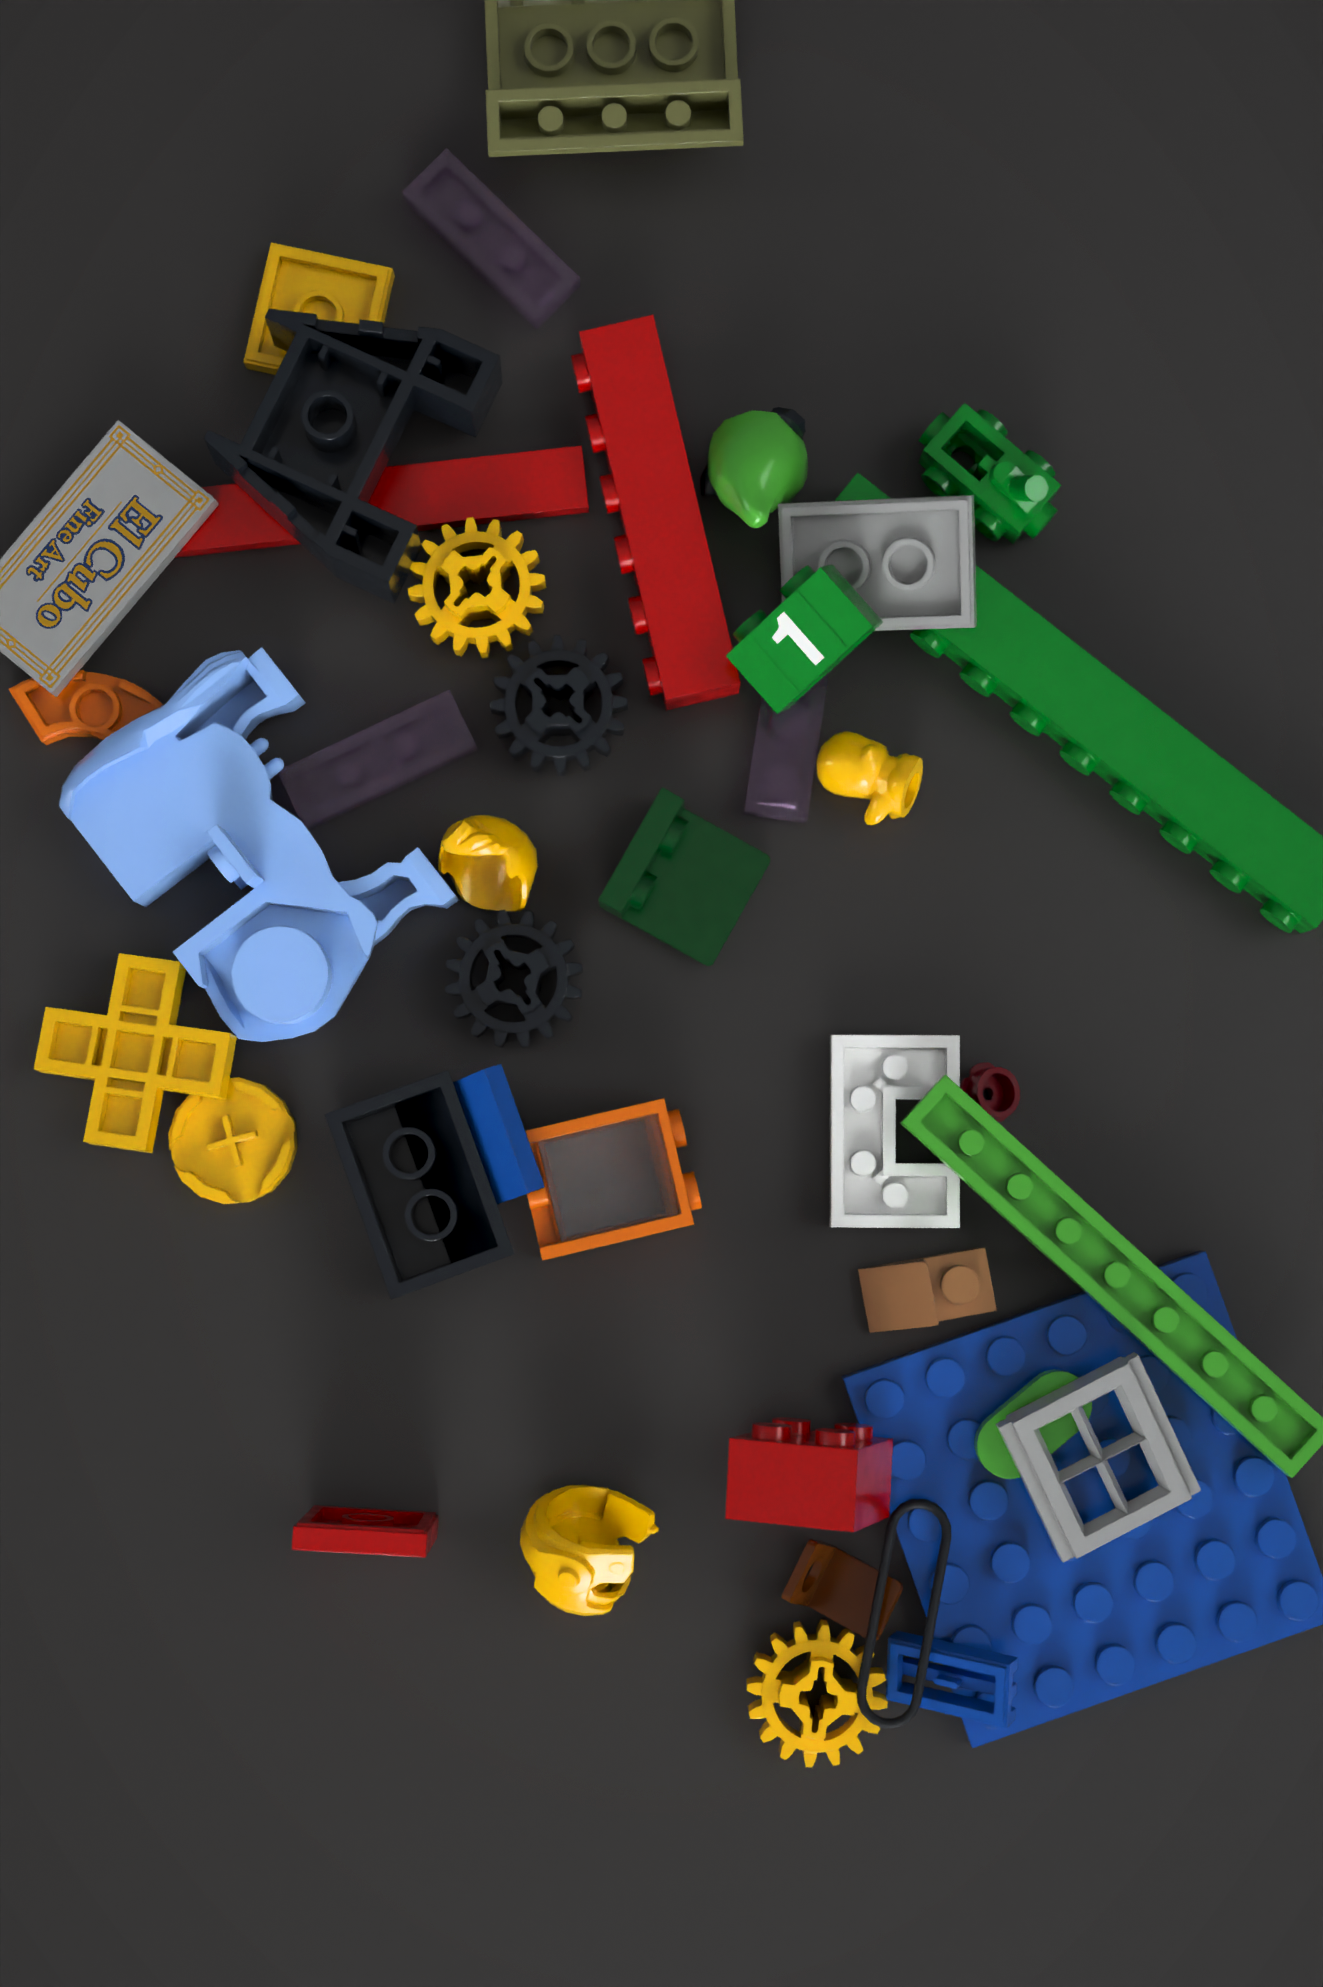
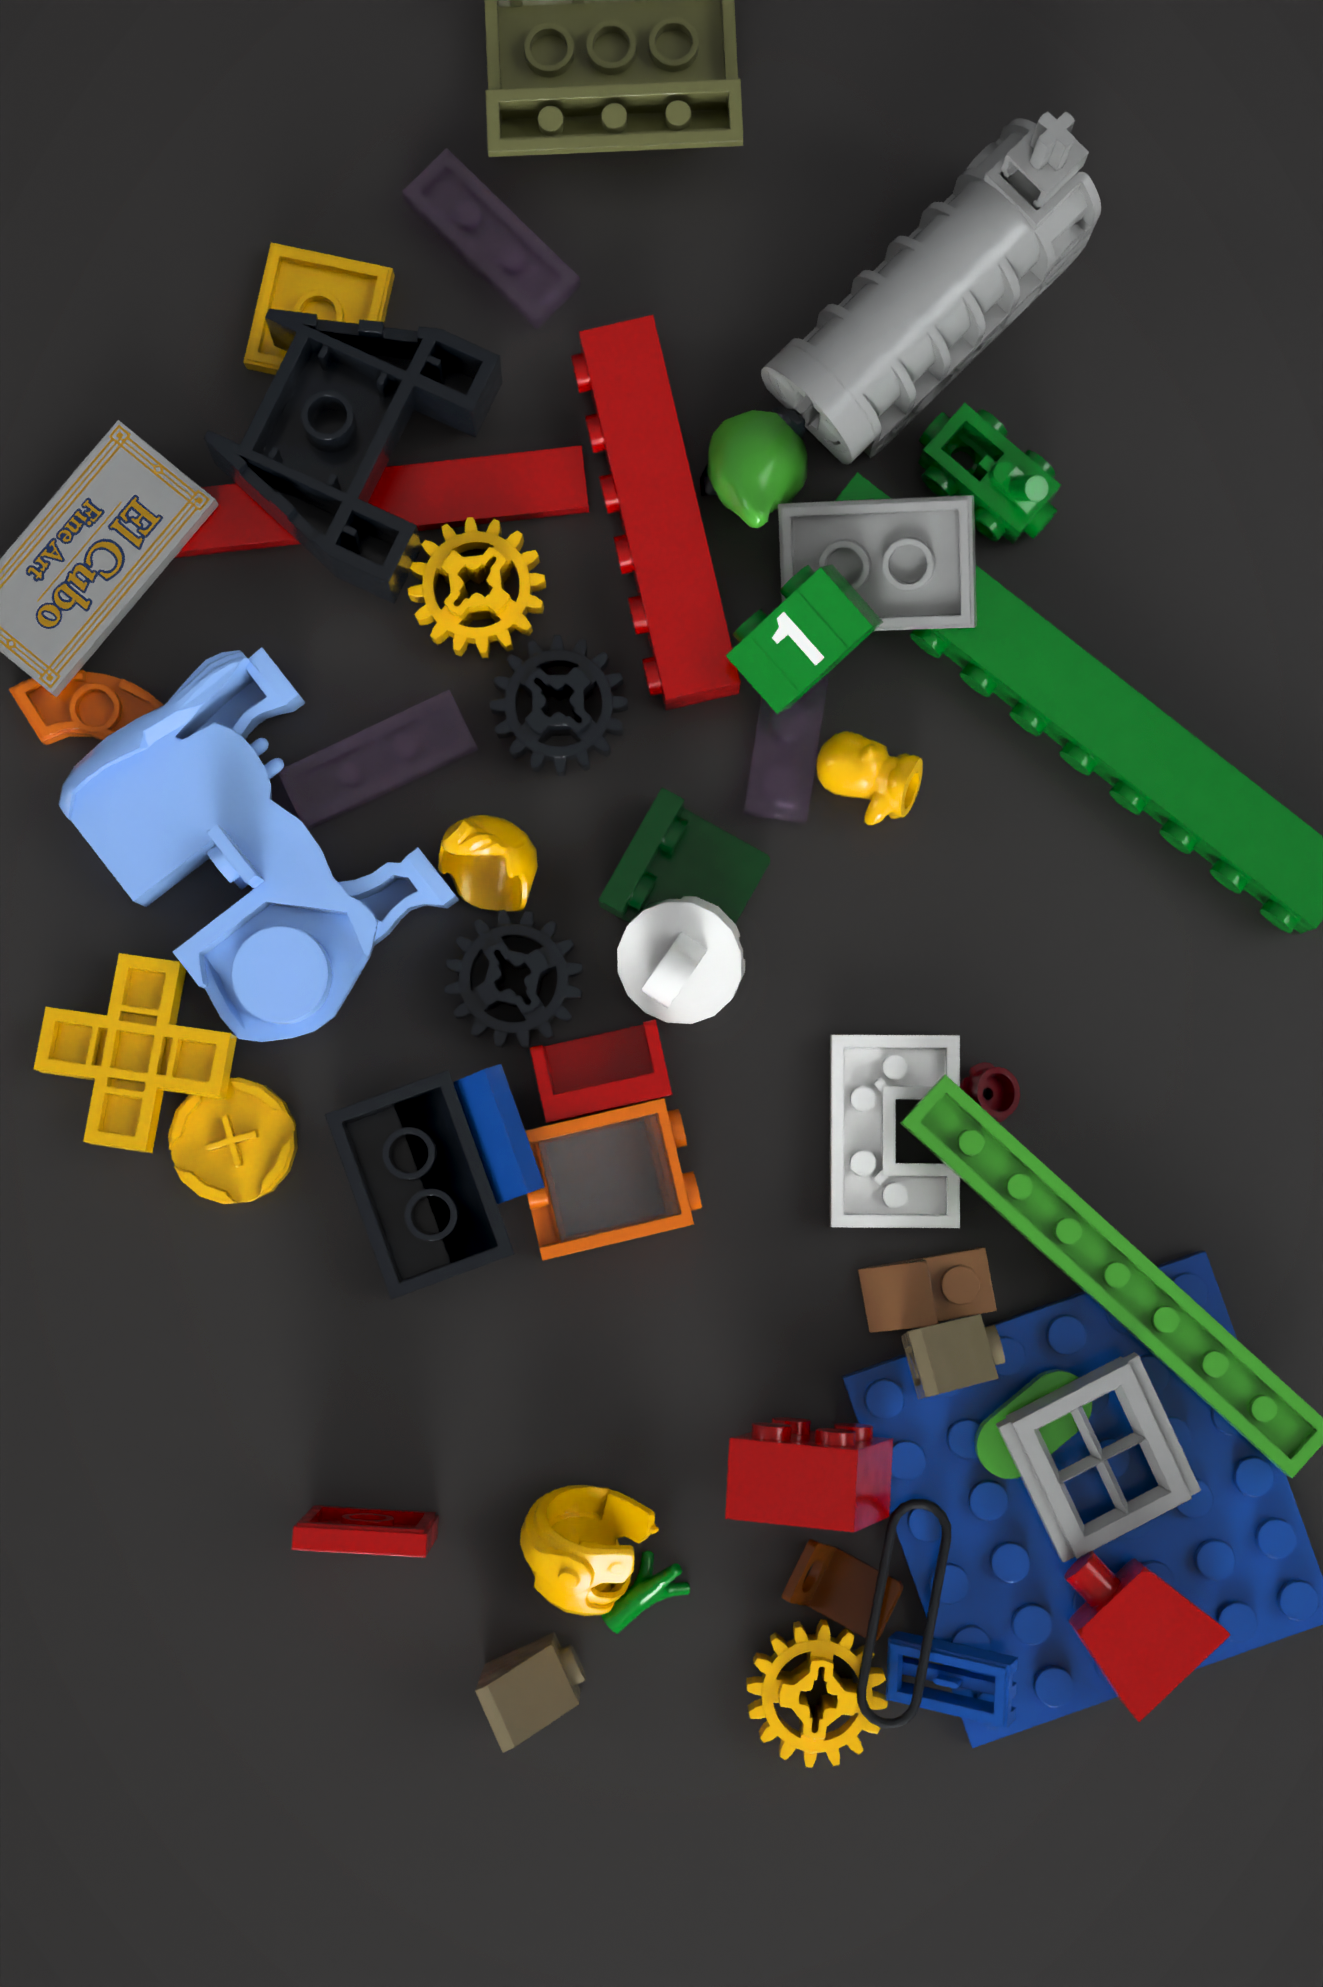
none -> dark tan slope [475,1632,586,1753]
none -> red panel [530,1019,672,1123]
none -> green bar [601,1551,690,1634]
none -> white tile [617,896,745,1024]
none -> light grey piece [761,111,1101,465]
none -> dark tan slope [901,1314,1005,1399]
none -> red torso [1064,1551,1231,1722]

